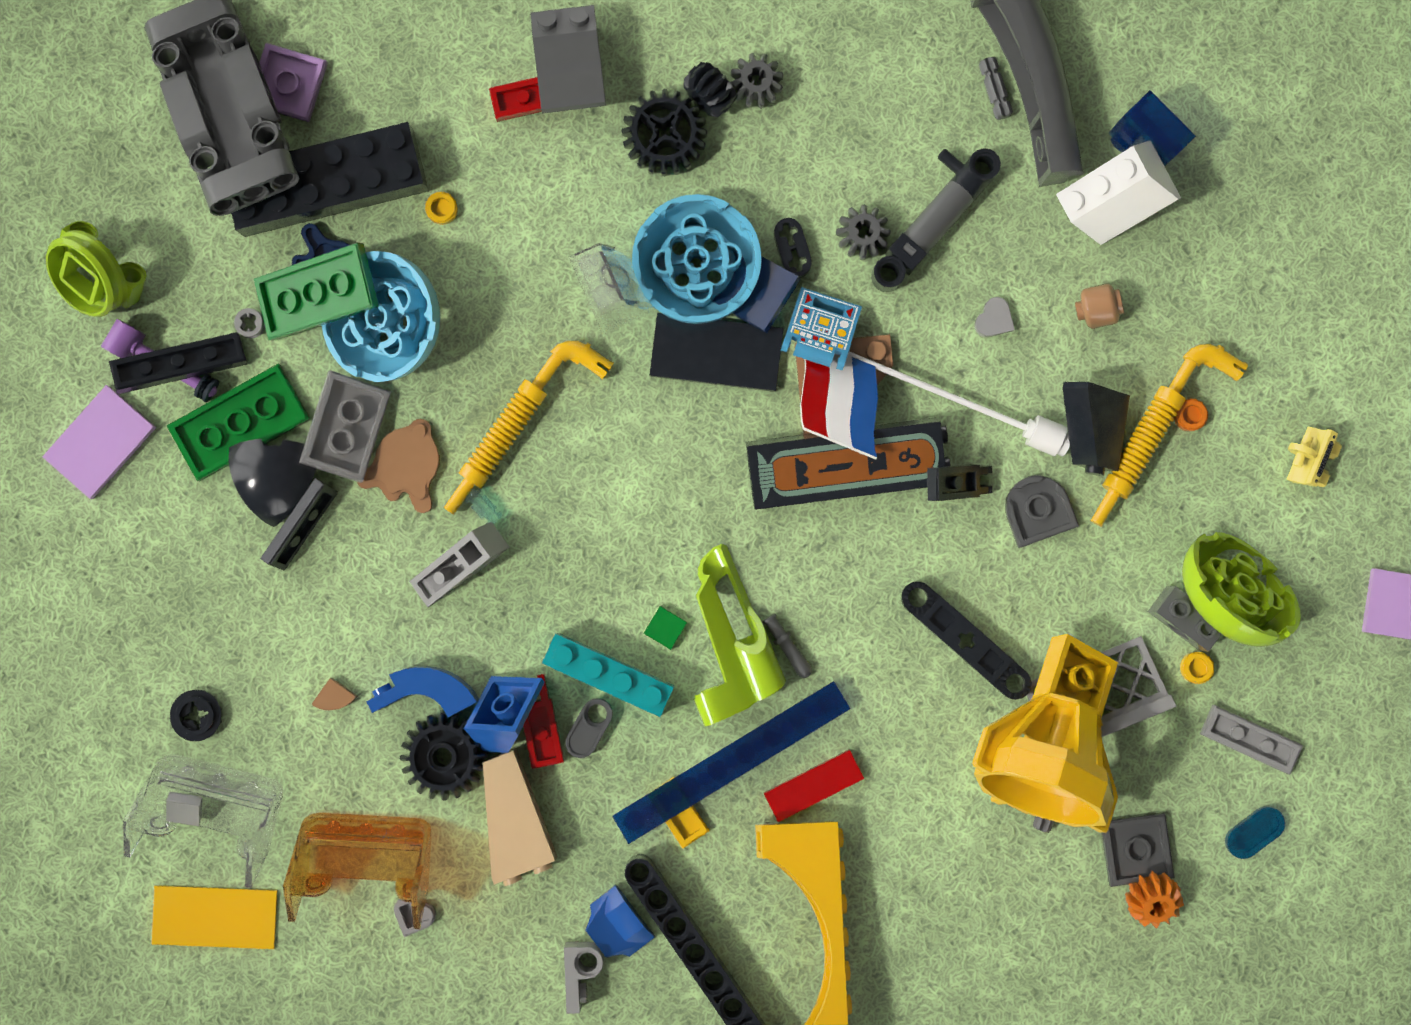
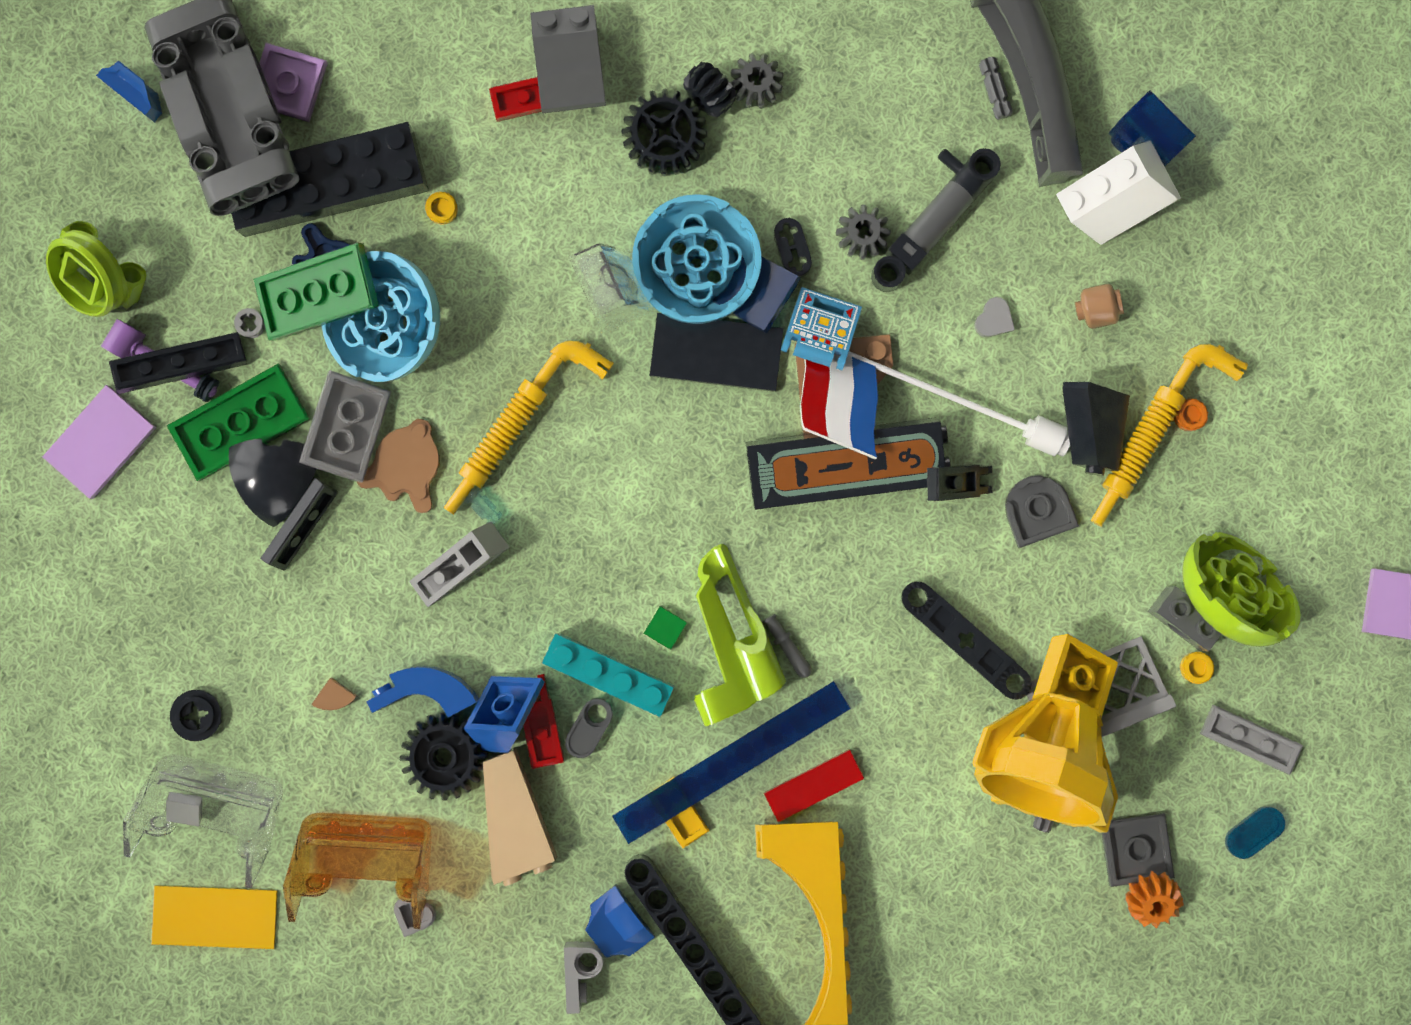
light yellow hips [1287,427,1342,487] -> none
none -> blue slope [96,61,162,123]

